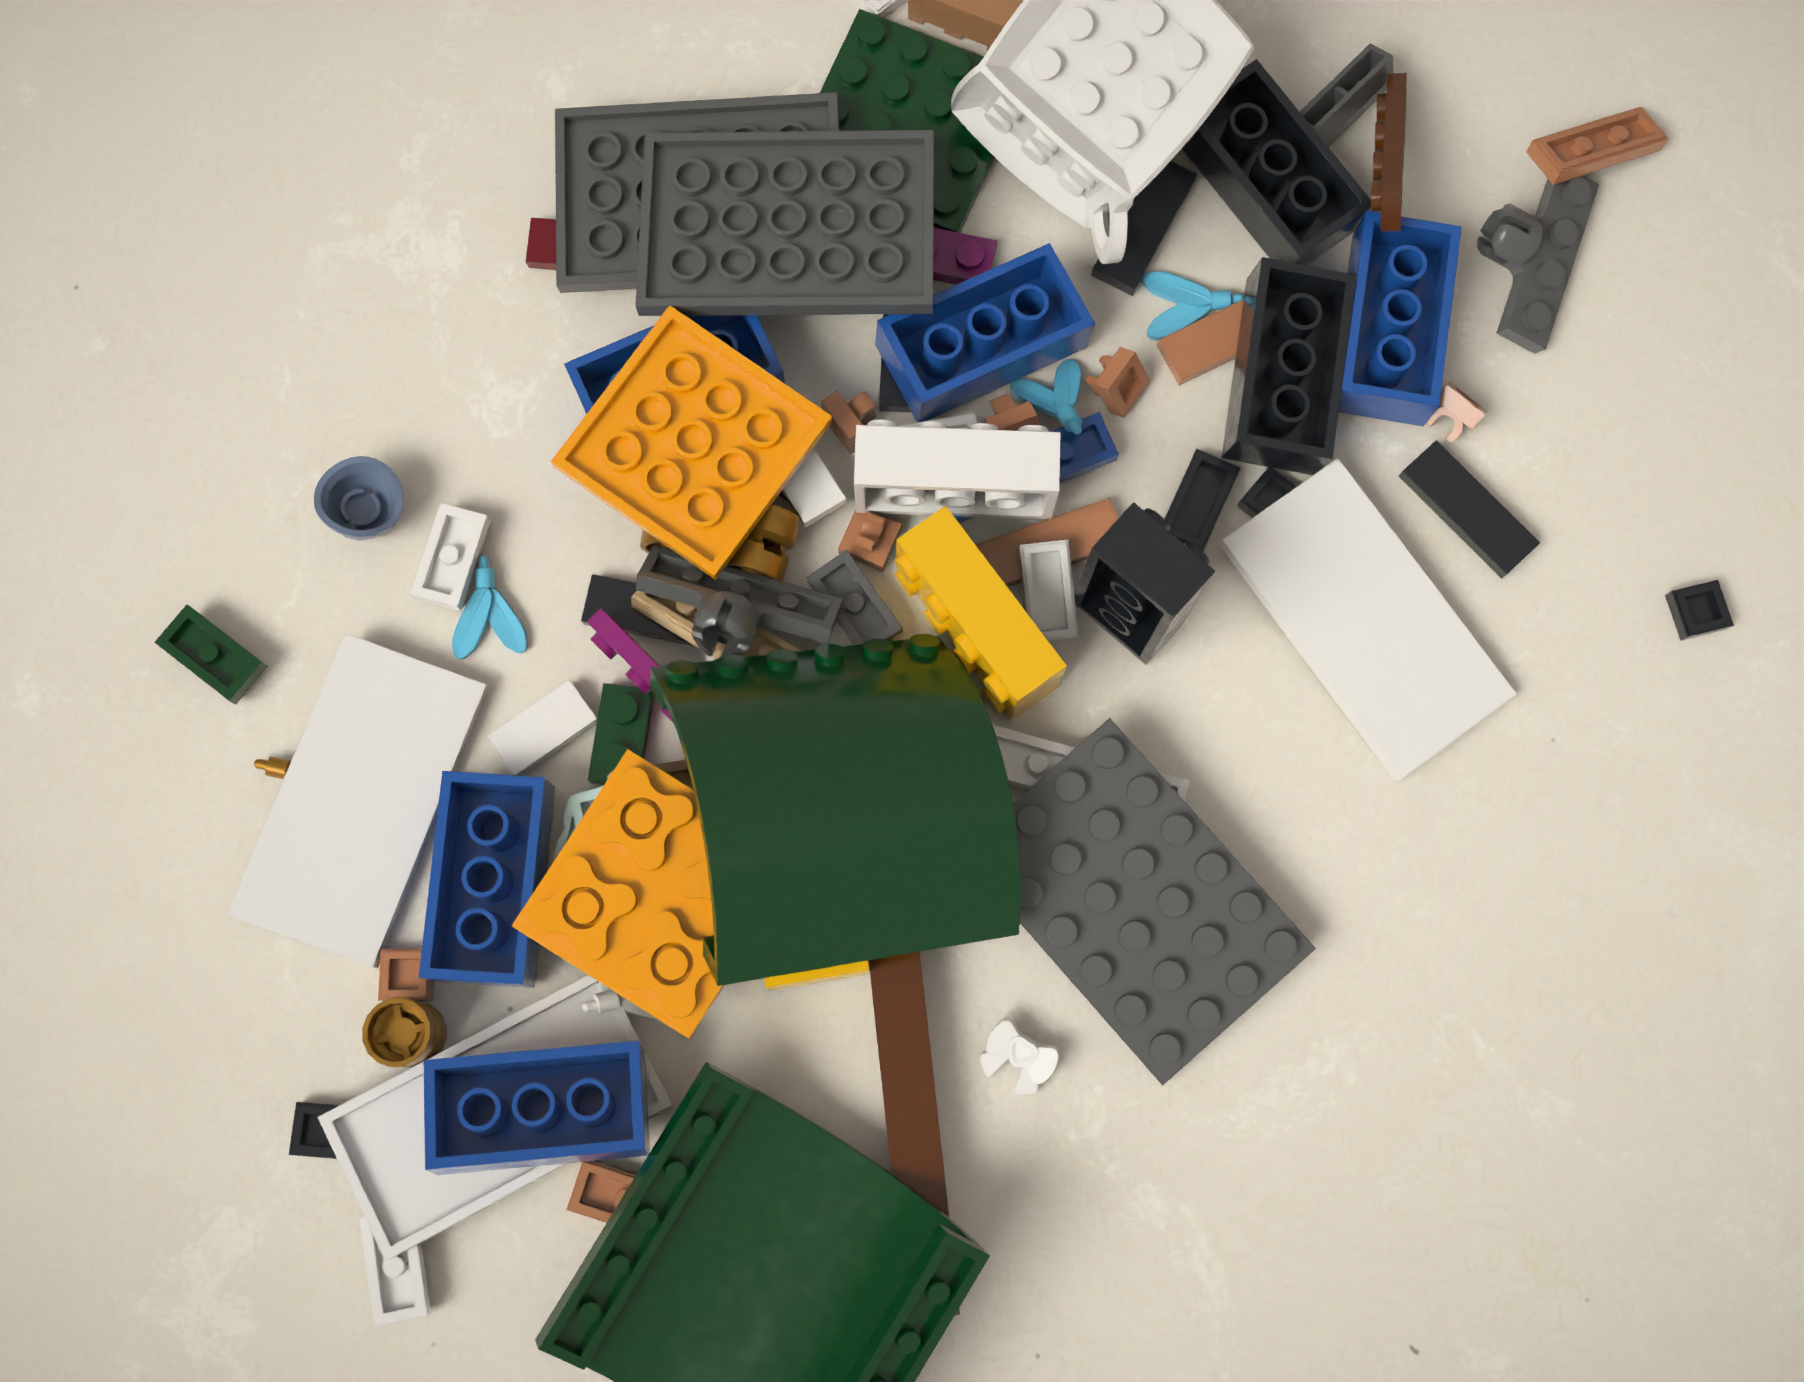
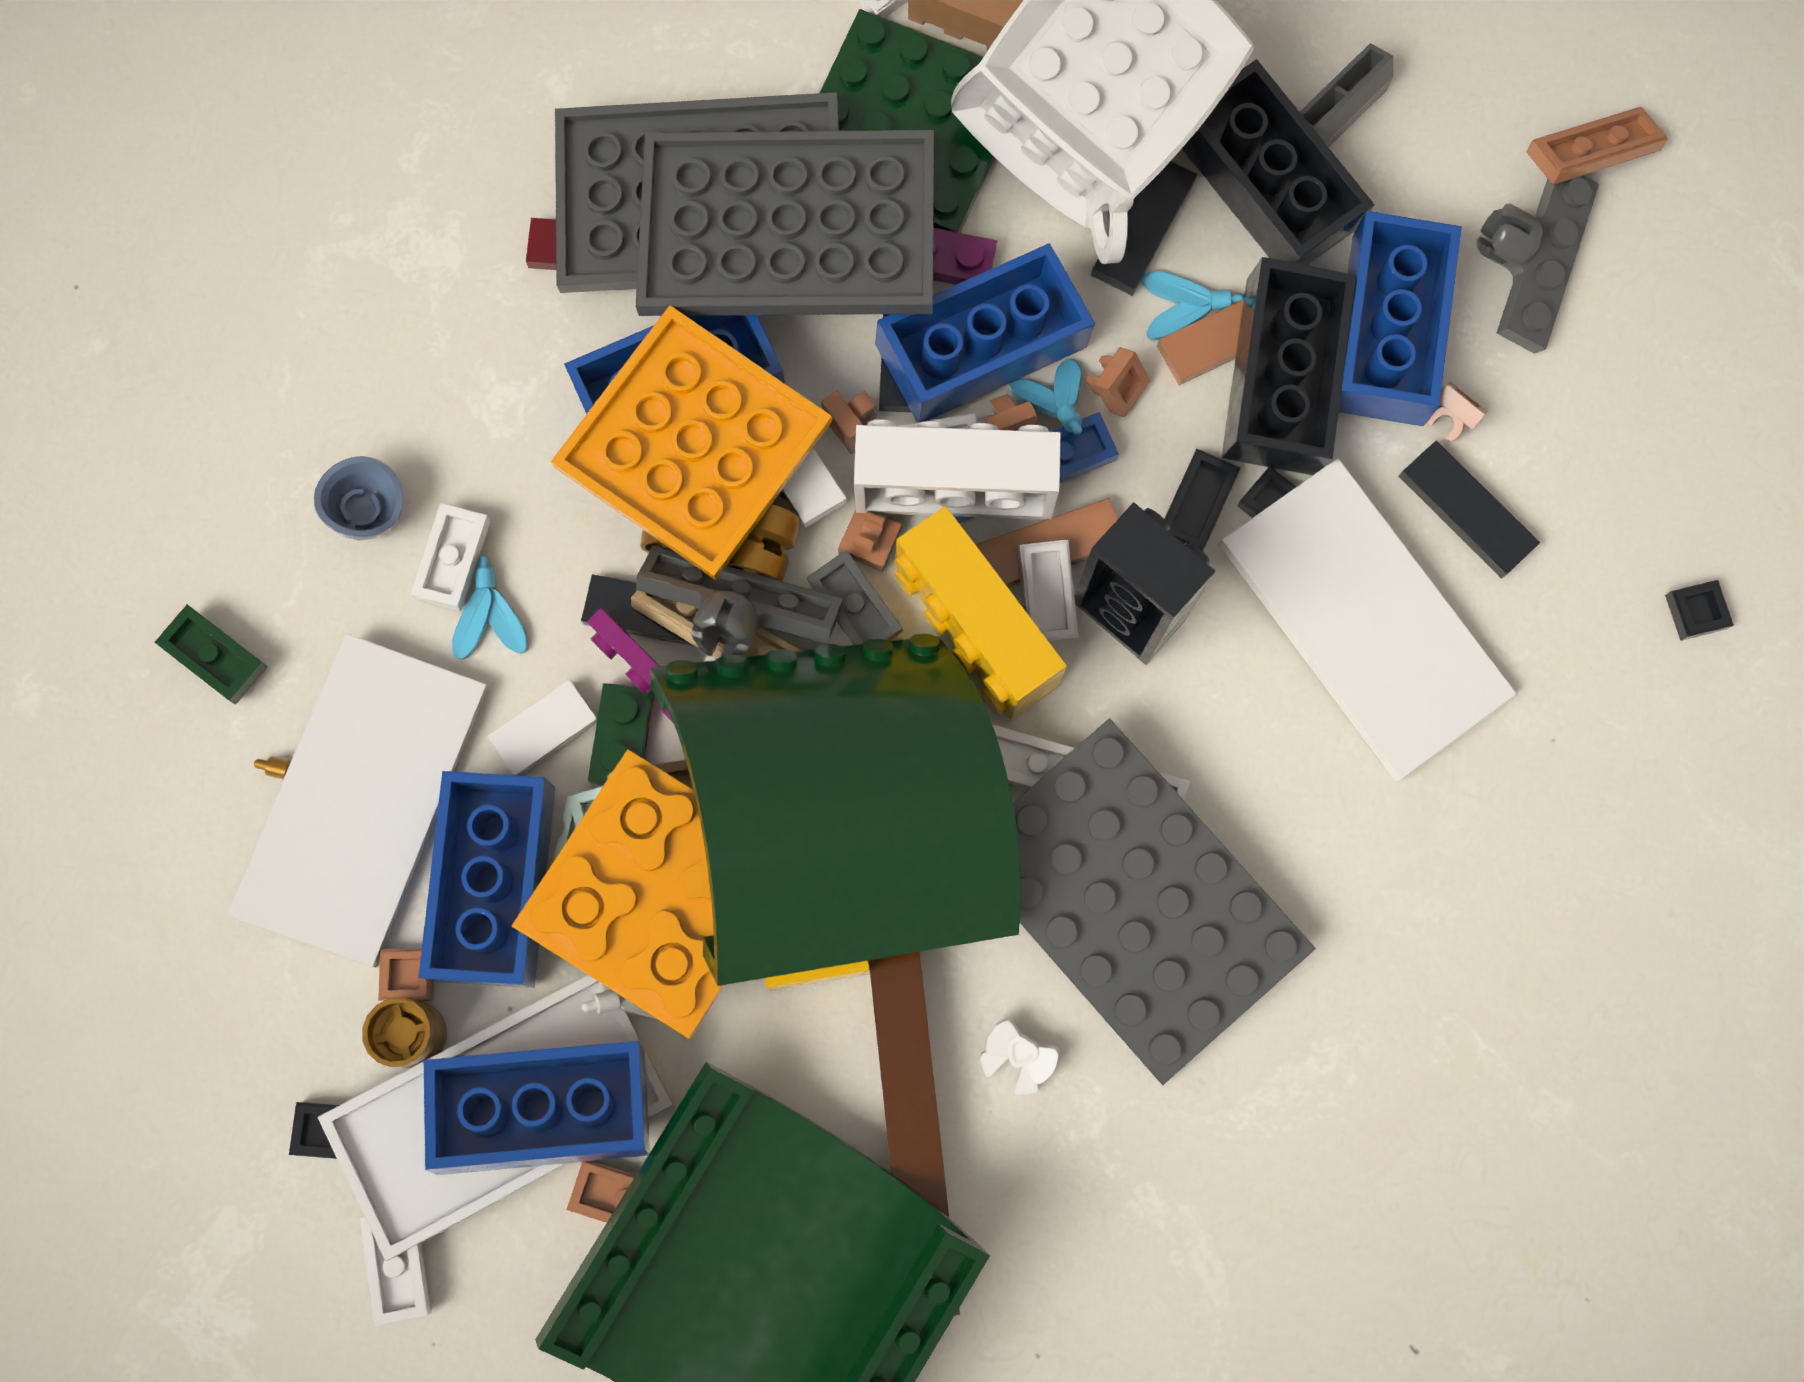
reddish brown plate [1371,73,1407,232] -> none

